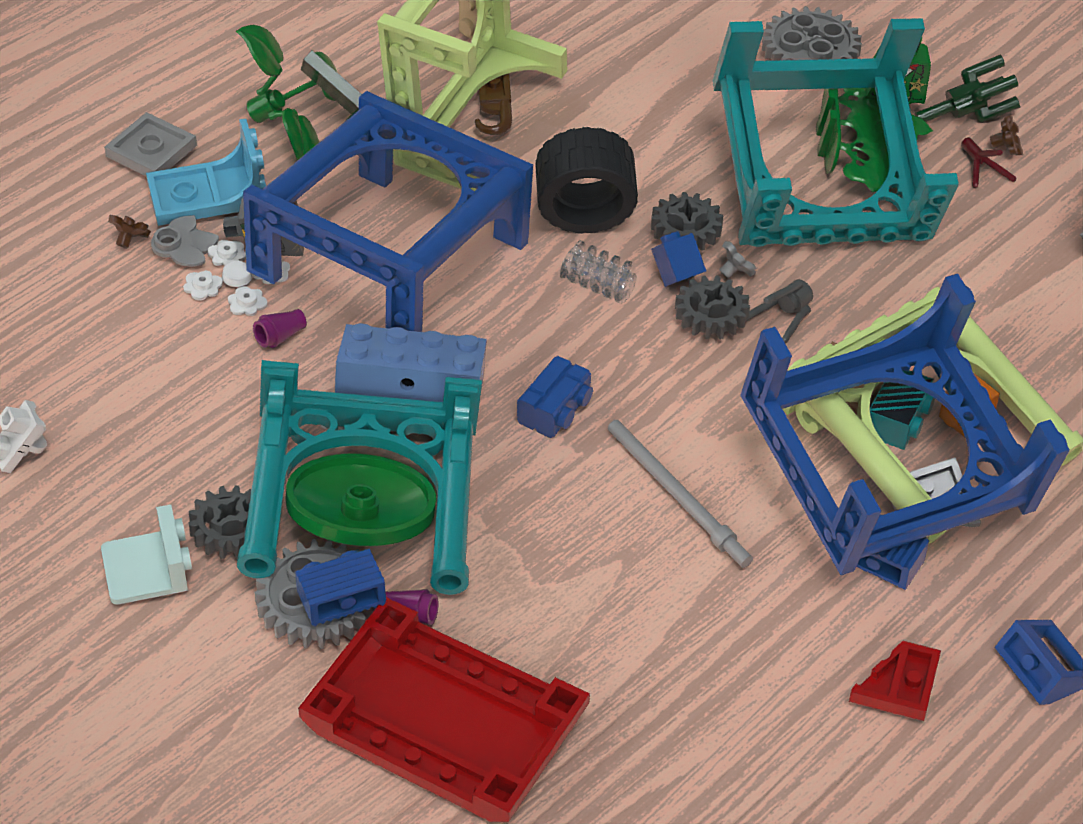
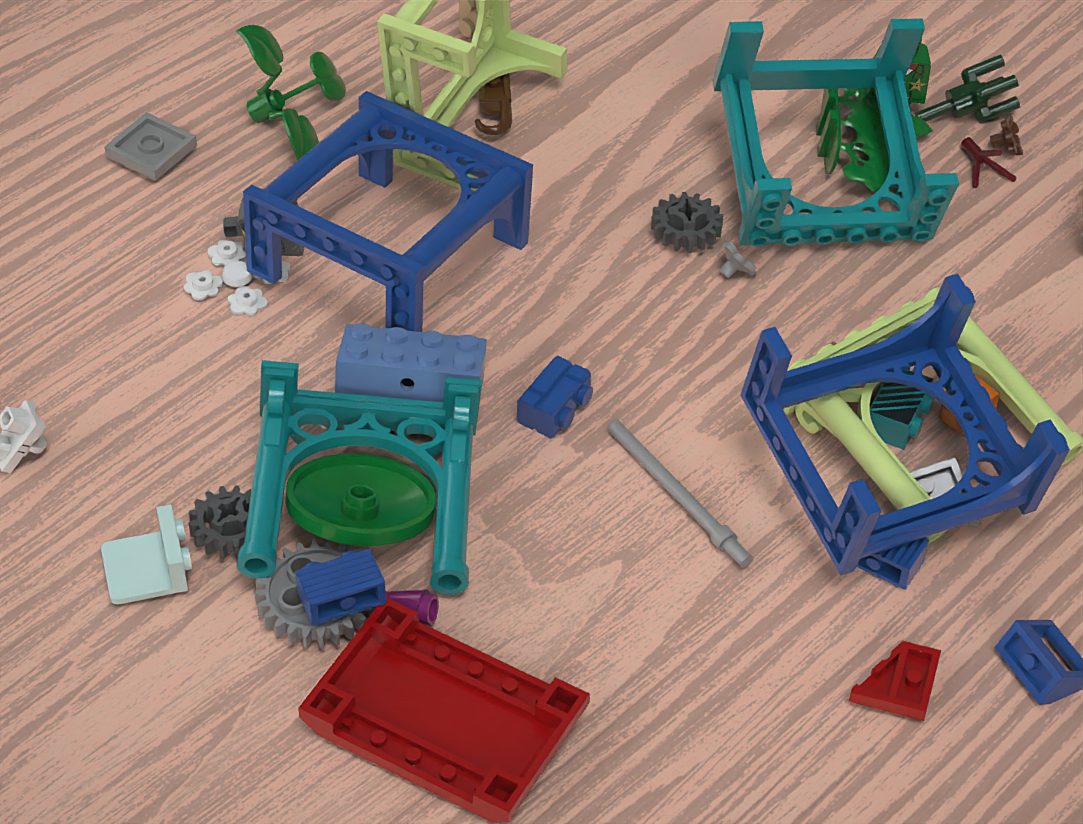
reddish brown plant [108,215,151,248] -> none
medium azure bracket [146,118,266,226] -> none
light grey plate [151,215,219,267] -> none
magenta cone [253,309,307,348] -> none
piece [301,50,362,123] -> none
black tyre [535,127,638,234] -> none
clear piece [560,240,636,304] -> none
blue brick [651,231,706,287] -> none
dark grey gear [675,276,750,339] -> none
dark grey plant [746,279,813,343] -> none
light grey gear [762,6,862,61] -> none

